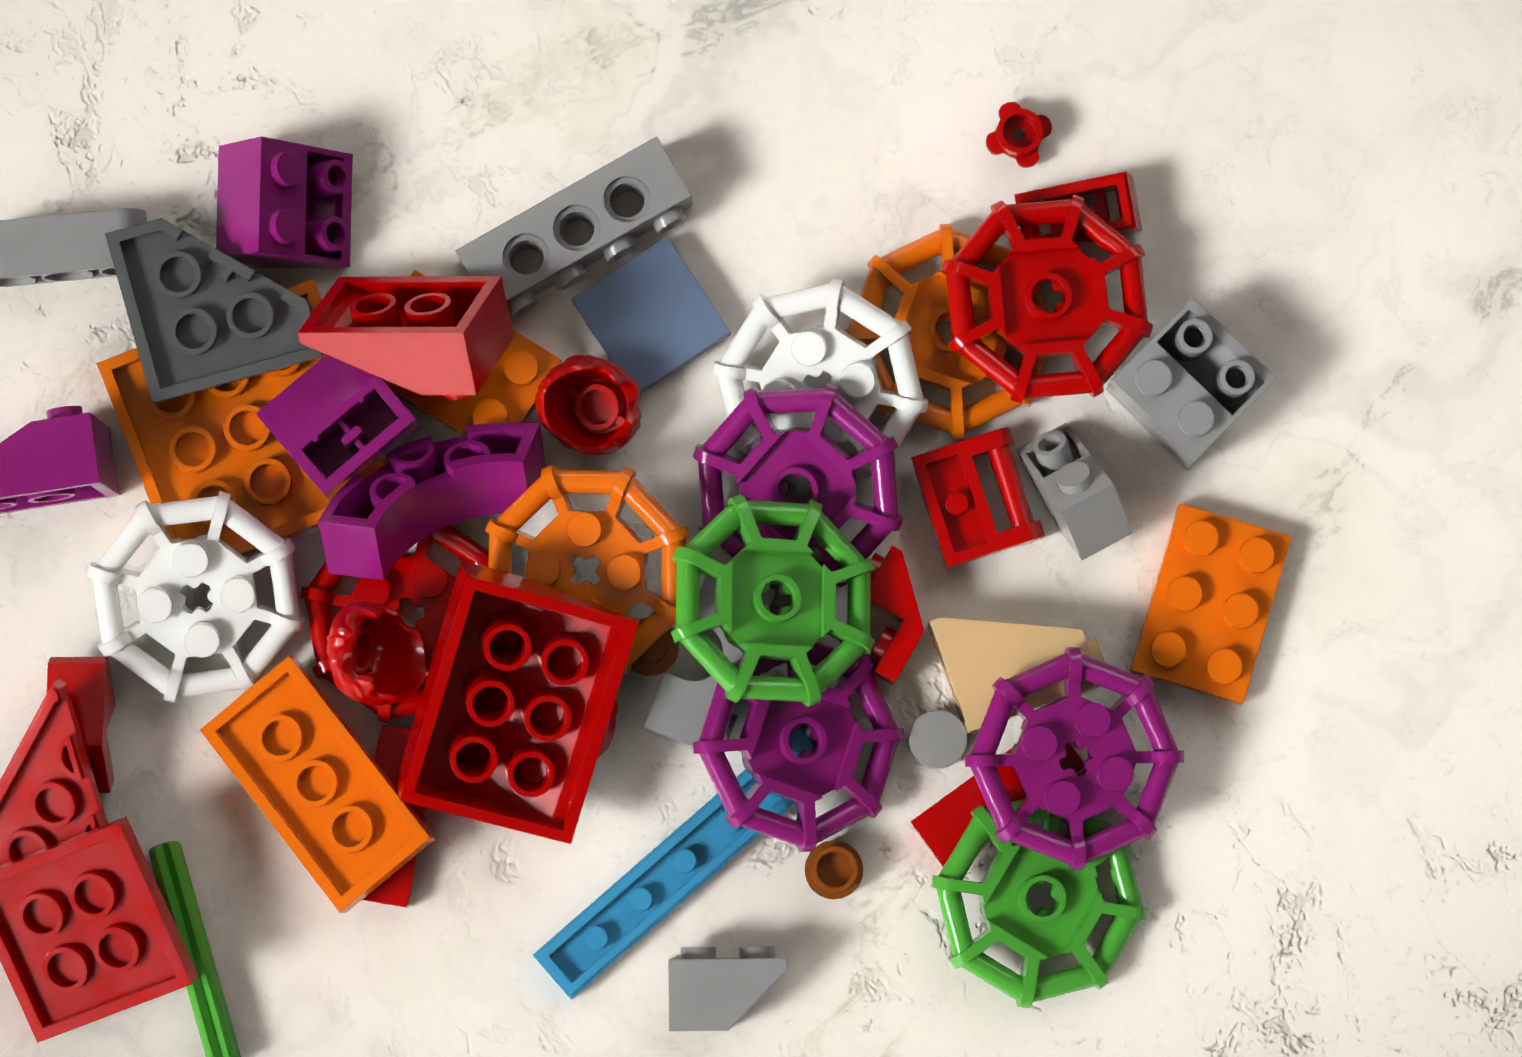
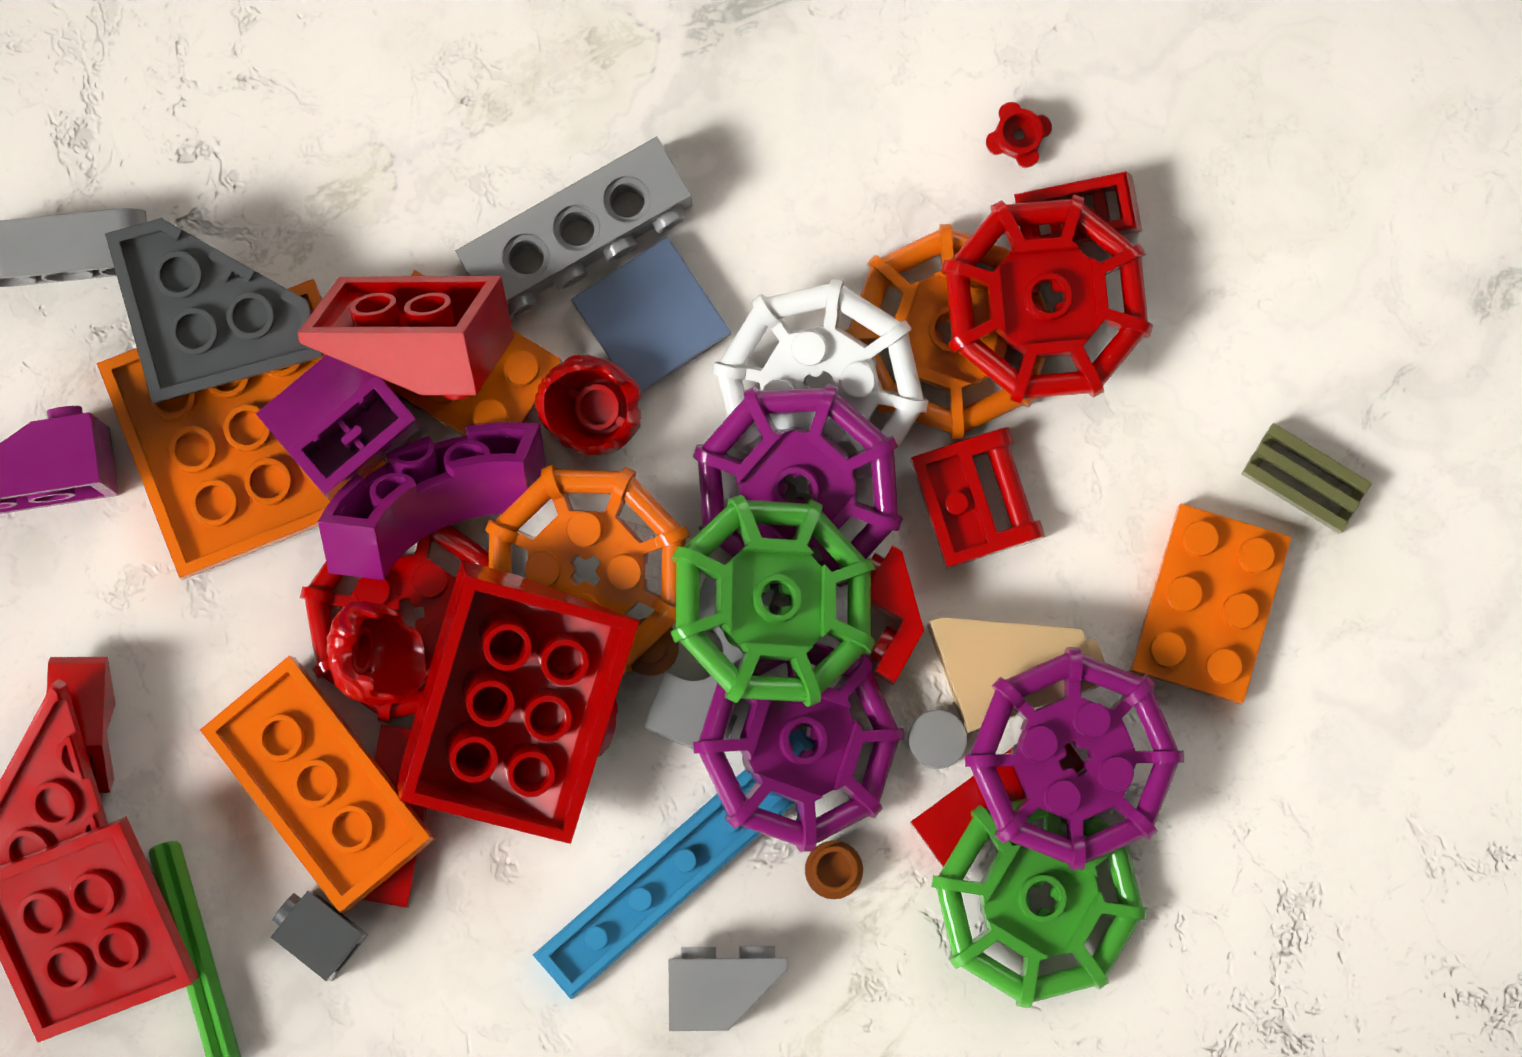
white plate [87,491,306,703] -> none
magenta slope [216,136,353,268] -> none
light grey slope [1016,422,1133,560] -> none
light grey slope [1105,297,1277,469] -> none
none -> dark grey brick [271,890,369,981]
none -> olive tile [1241,423,1372,534]

